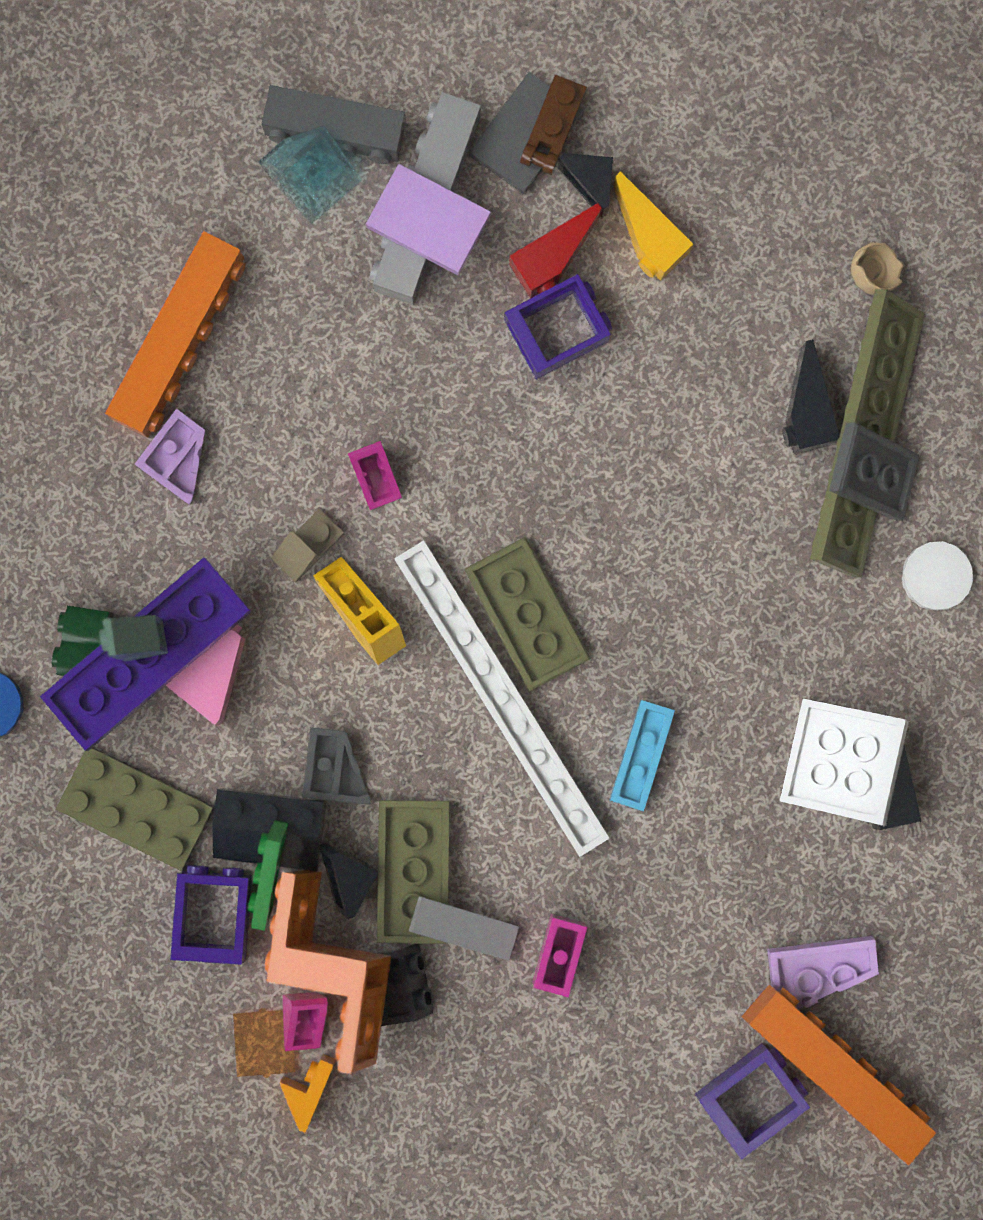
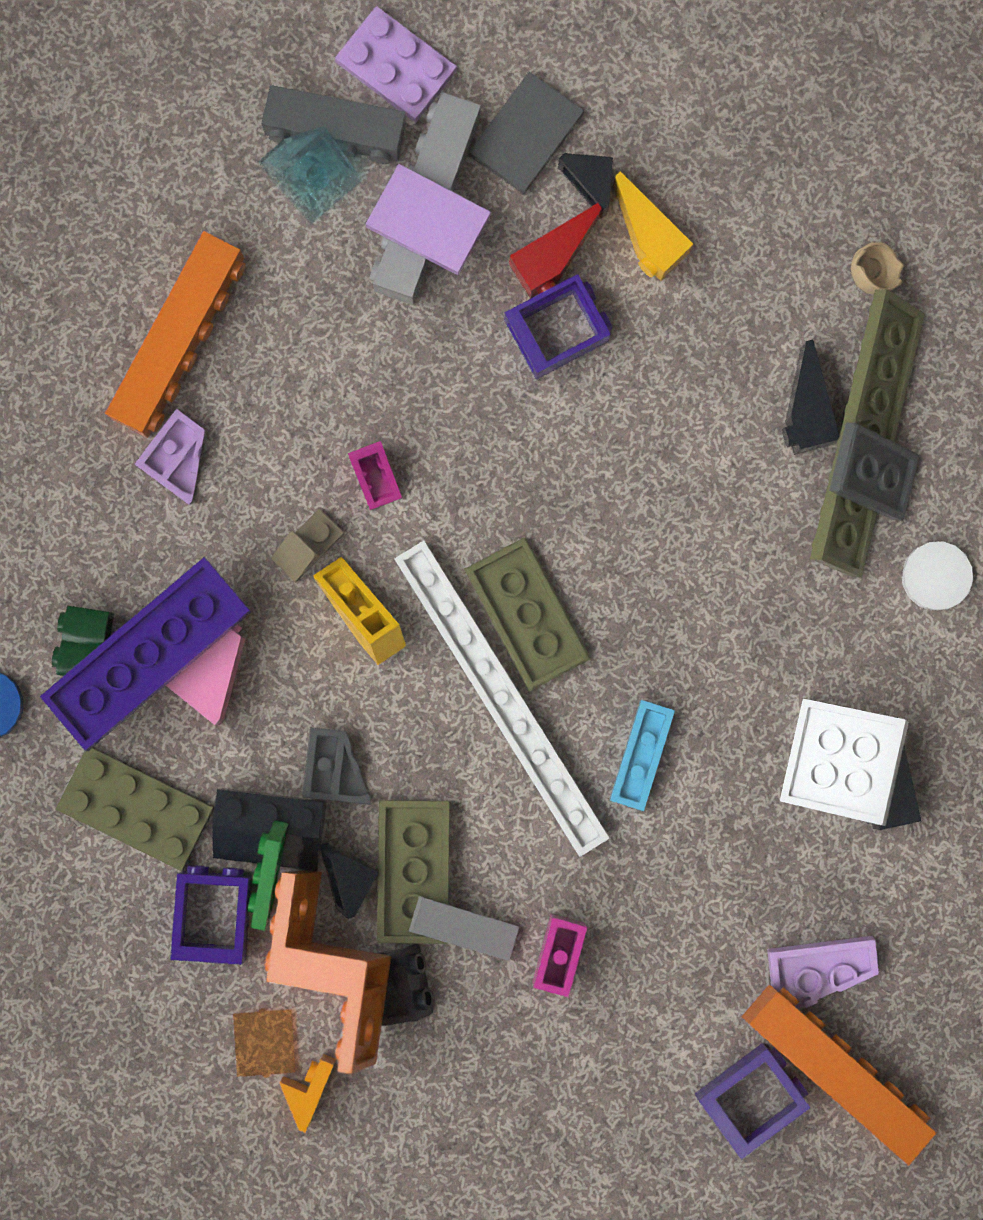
sand green slope [100,615,168,661] -> none
dark pink slope [283,992,328,1051] -> none
reddish brown plate [520,74,587,175] -> none
none -> lavender plate [335,6,457,123]

